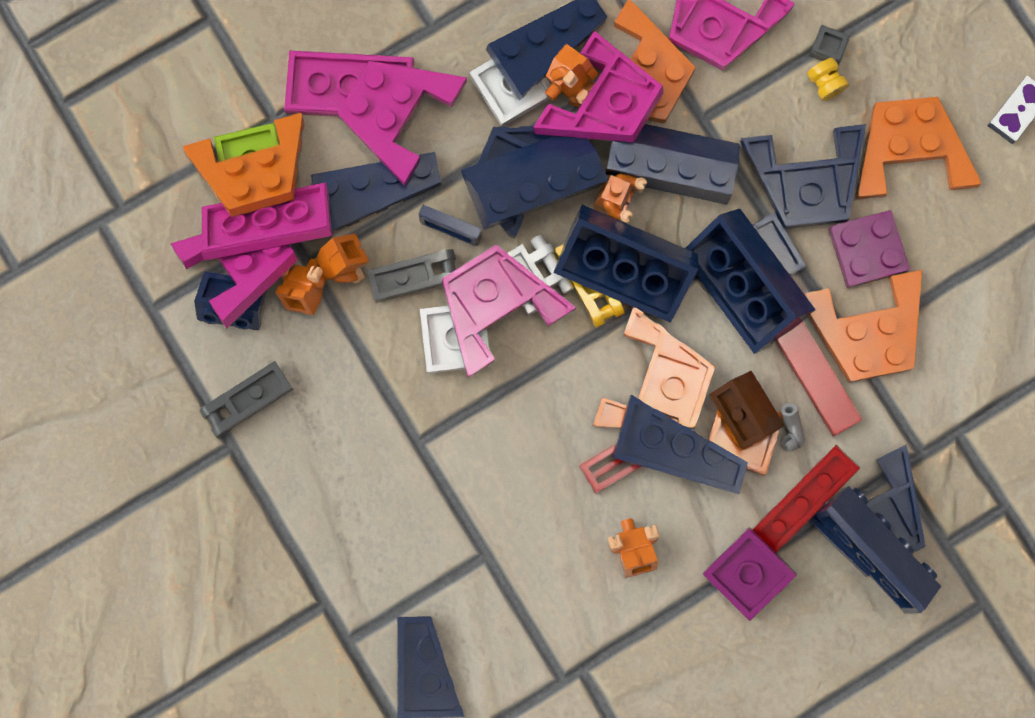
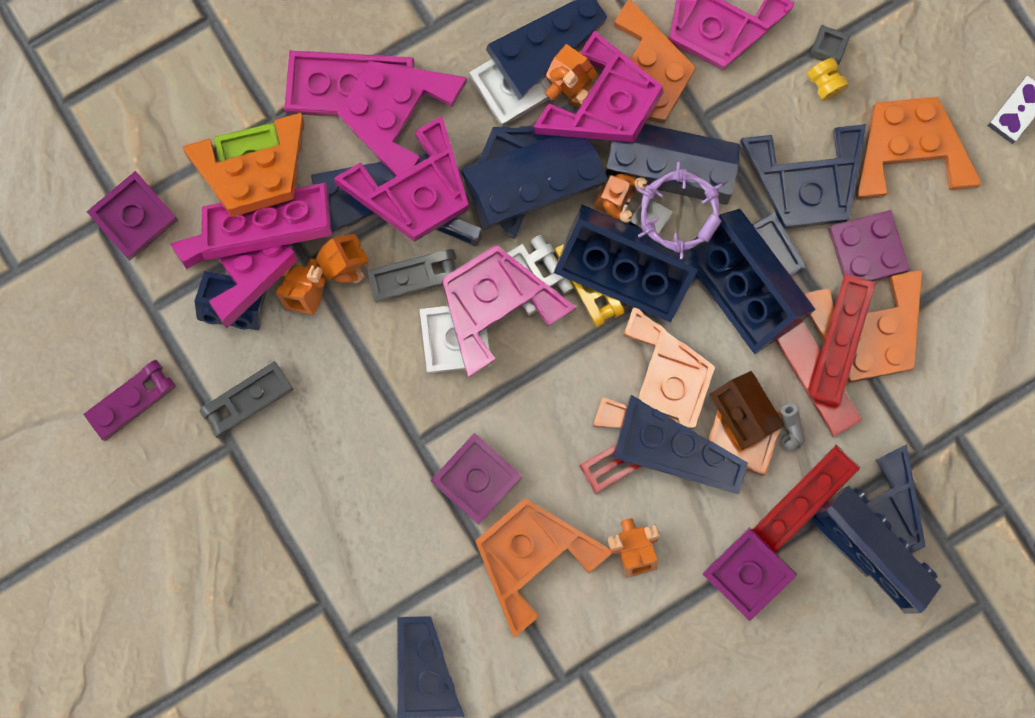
none -> magenta plate [83,360,176,441]
none -> magenta plate [86,171,178,261]
none -> dark pink wing [334,116,469,242]
none -> magenta plate [430,433,522,525]
none -> orange wing [475,498,613,638]
none -> tile [629,199,673,235]
none -> lavender piece [636,162,722,259]
none -> red tile [808,274,876,407]

